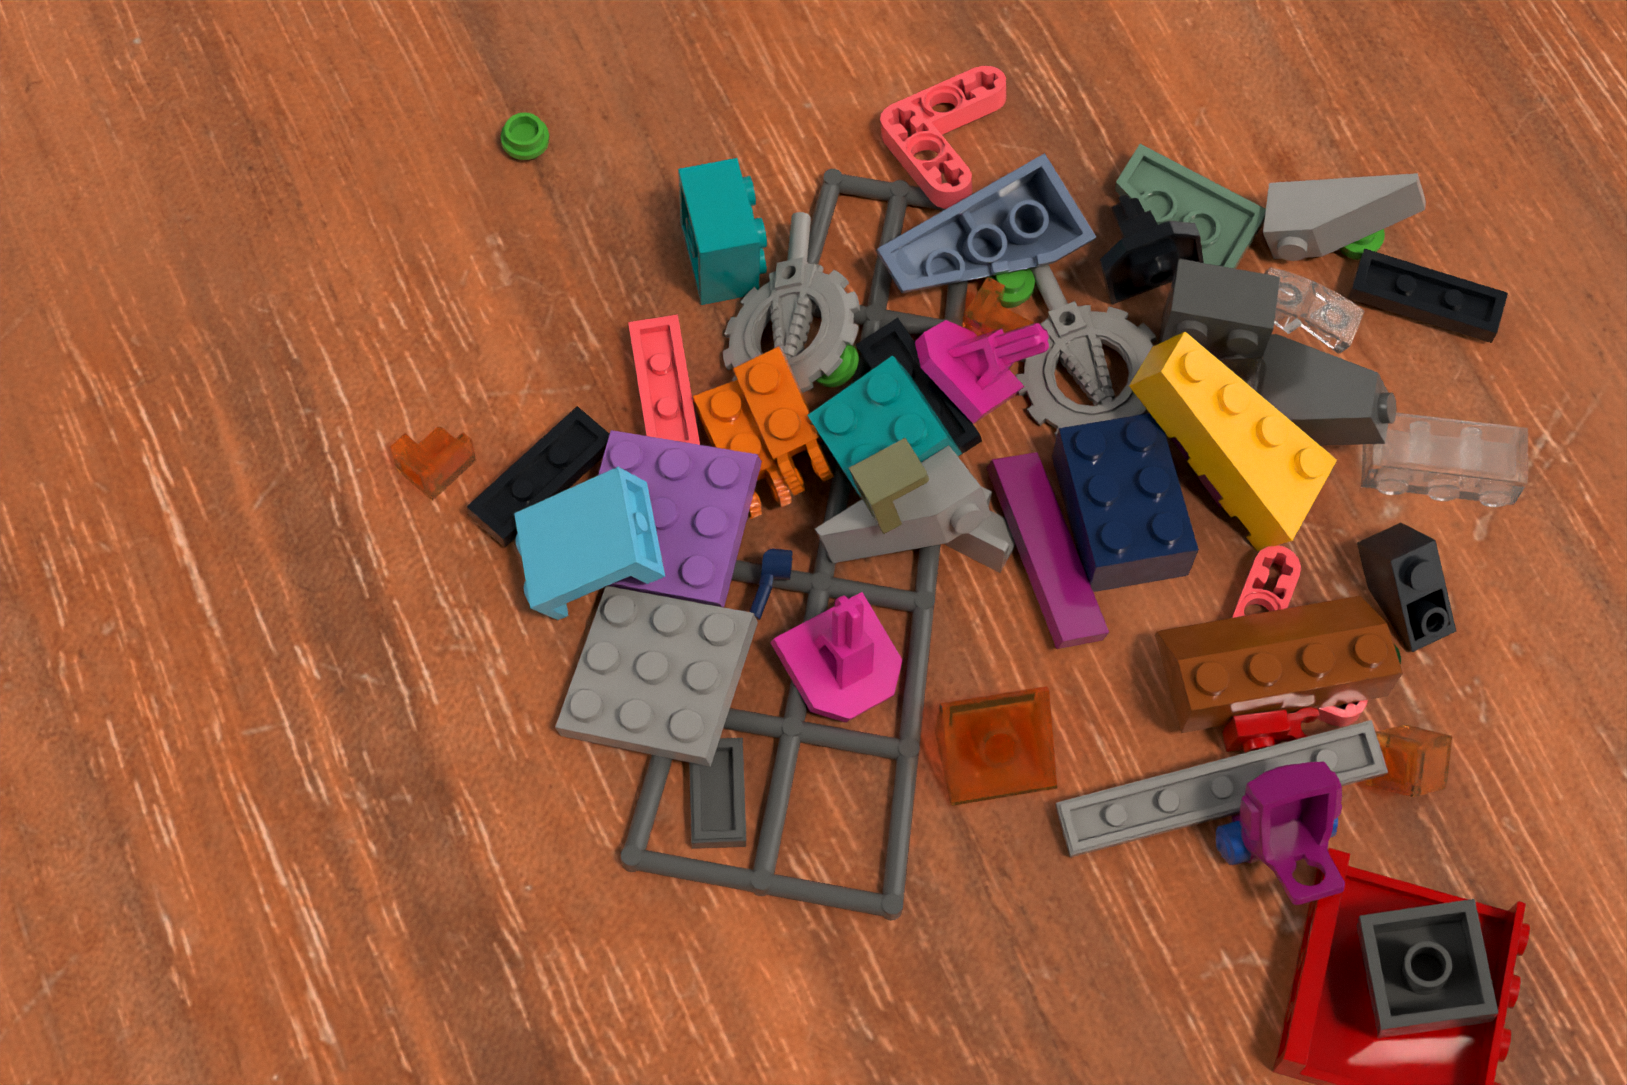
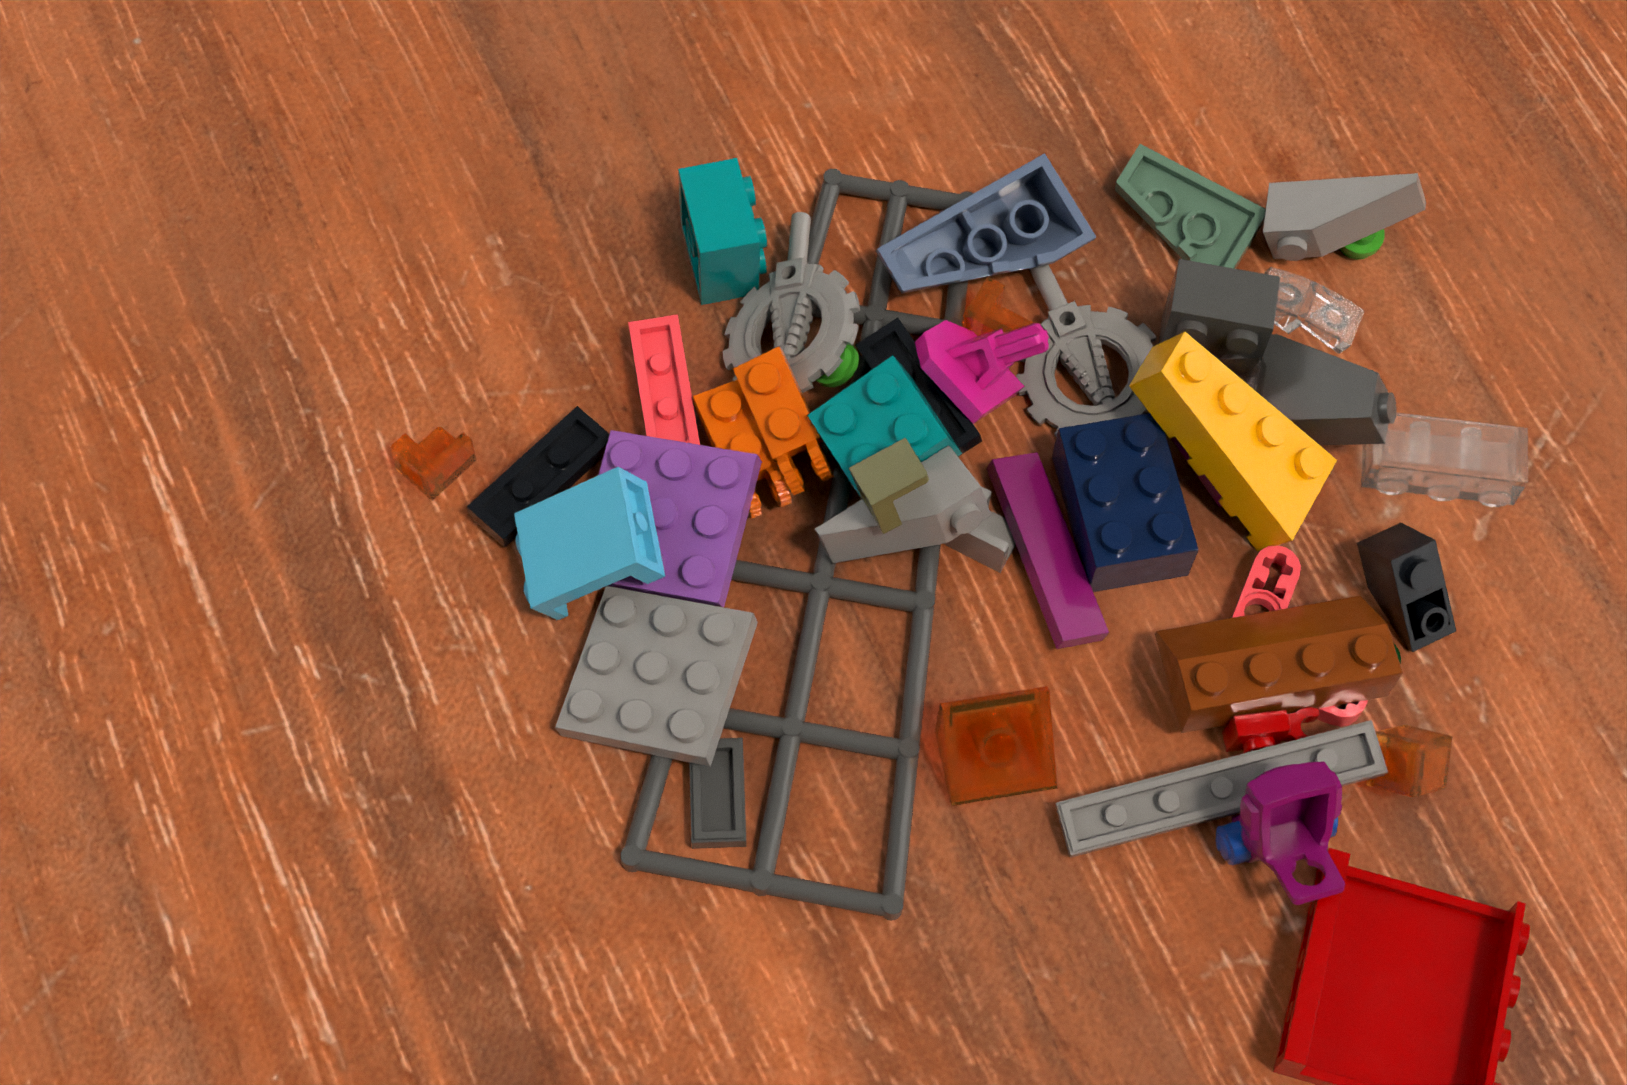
bright green plate [501,112,549,160] -> none
dark blue hand [749,548,793,620] -> none
dark pink piece [770,592,902,723] -> none
coral beam [880,66,1007,209] -> none
bright green plate [985,268,1035,308] -> none
black piece [1100,194,1204,305] -> none
black plate [1348,248,1508,343] -> none
dark grey brick [1357,899,1498,1038] -> none

